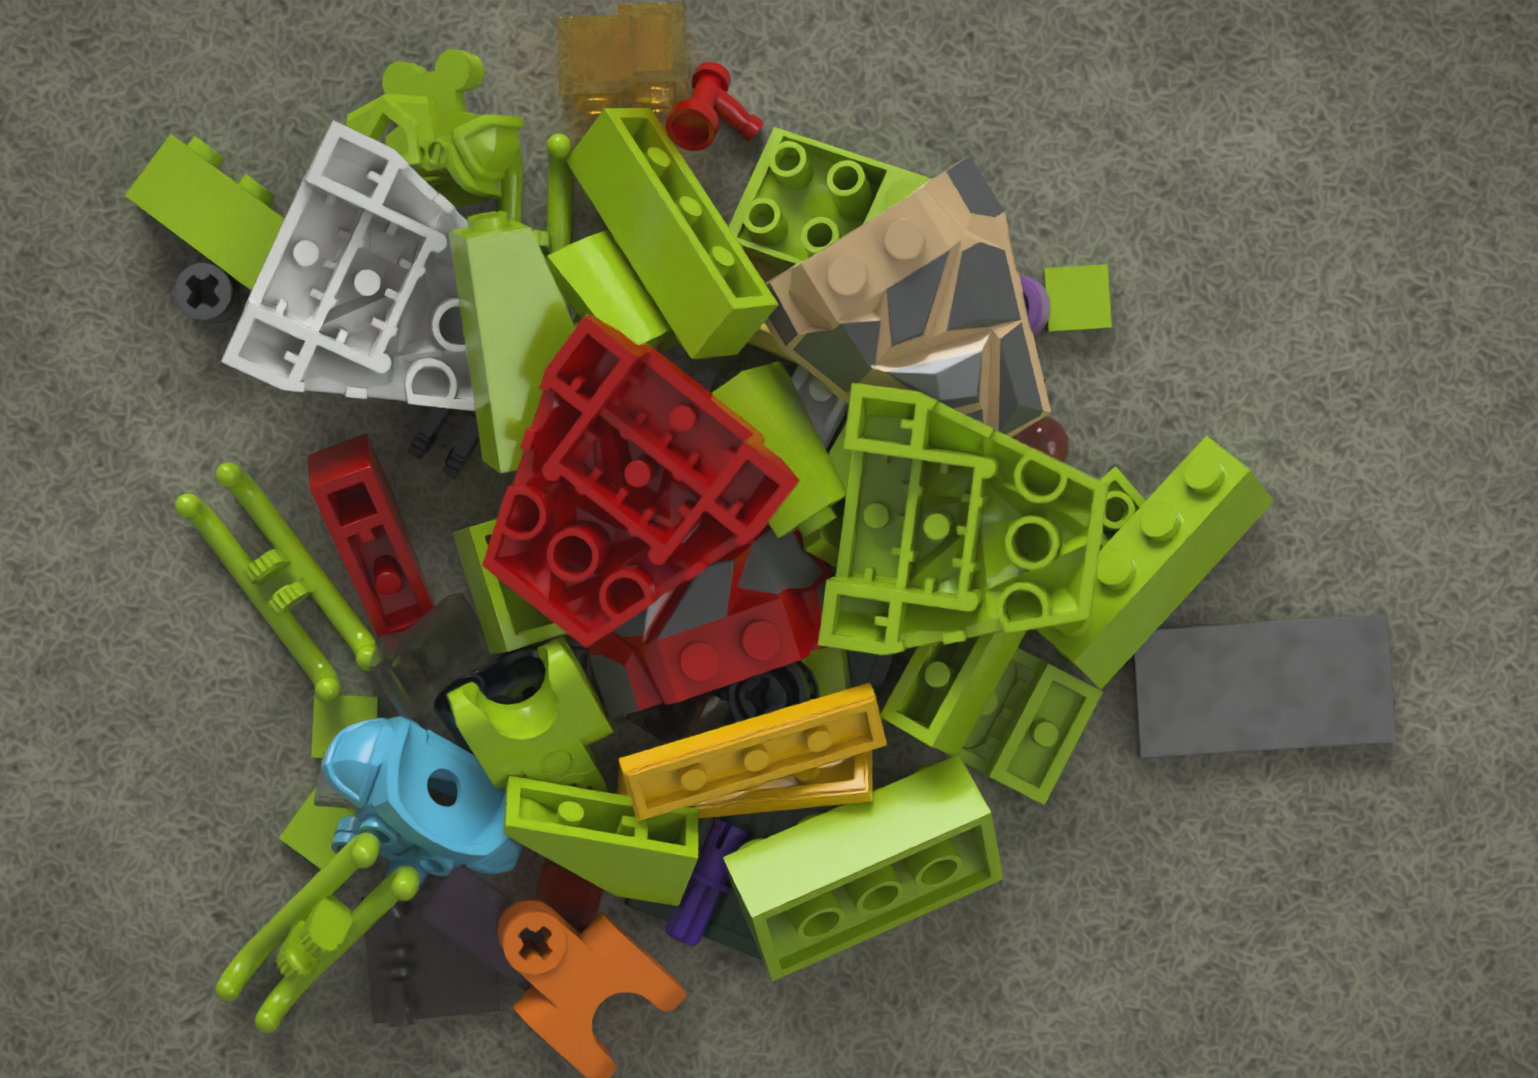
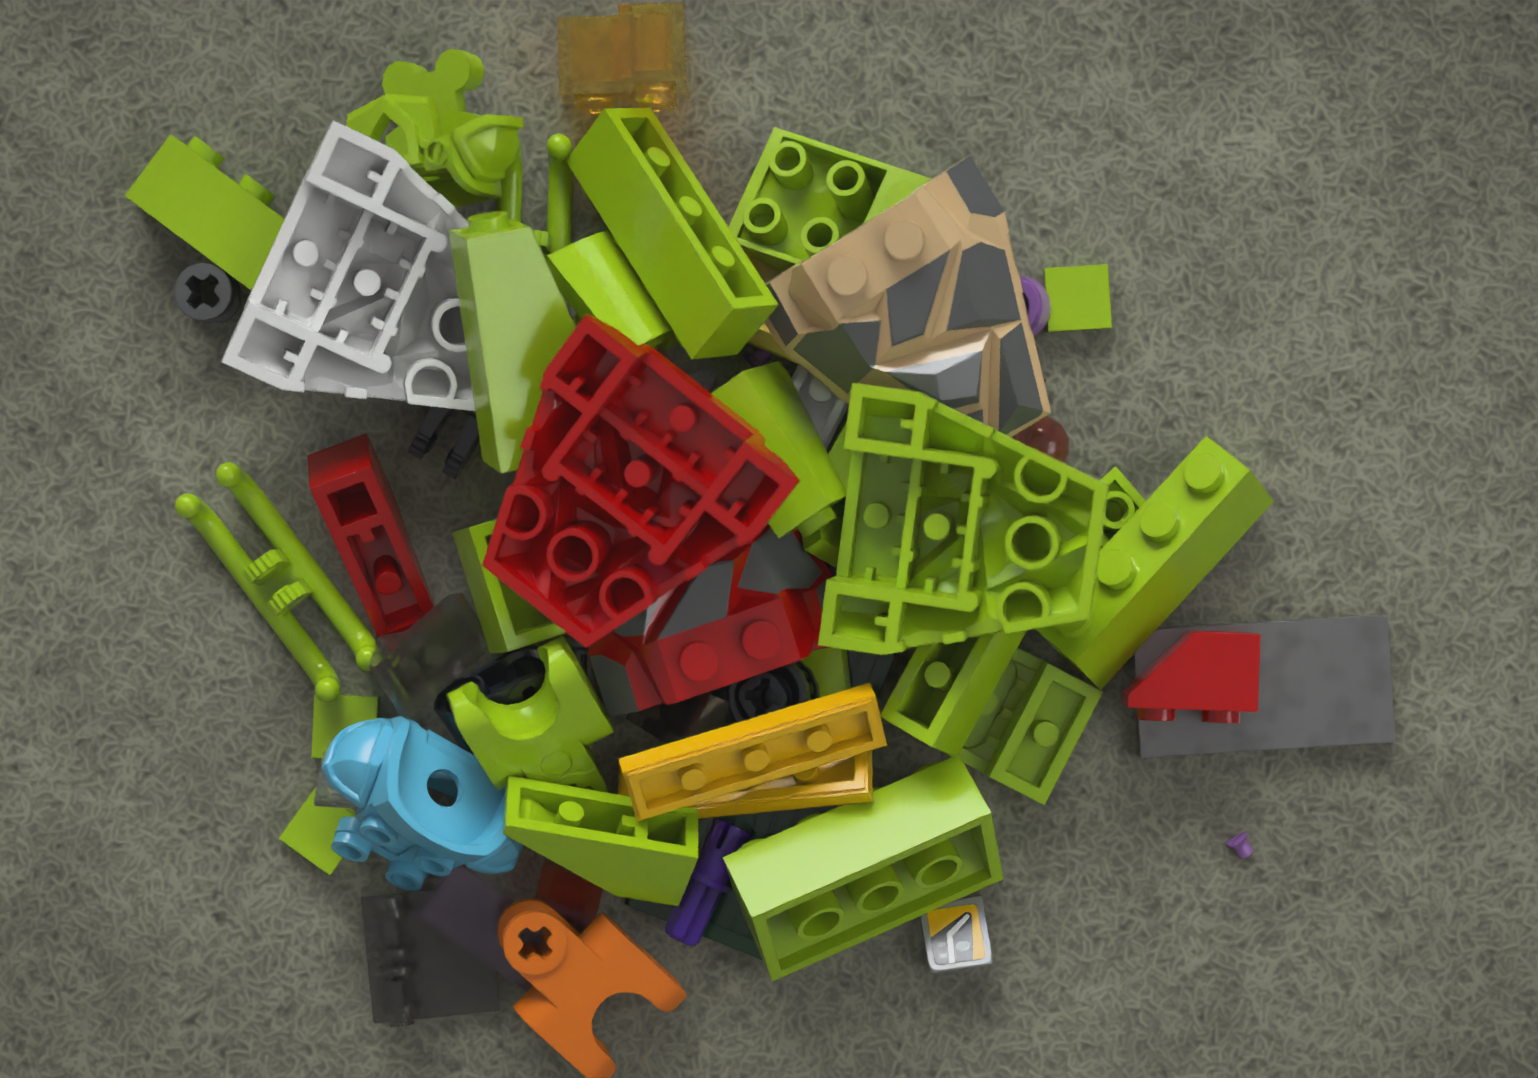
lime piece [215,832,421,1033] -> none
red piece [665,62,763,151] -> none
none -> medium lavender piece [744,348,772,368]
none -> slope [921,895,993,973]
none -> red slope [1121,630,1261,724]
none -> medium lavender piece [1226,831,1253,859]

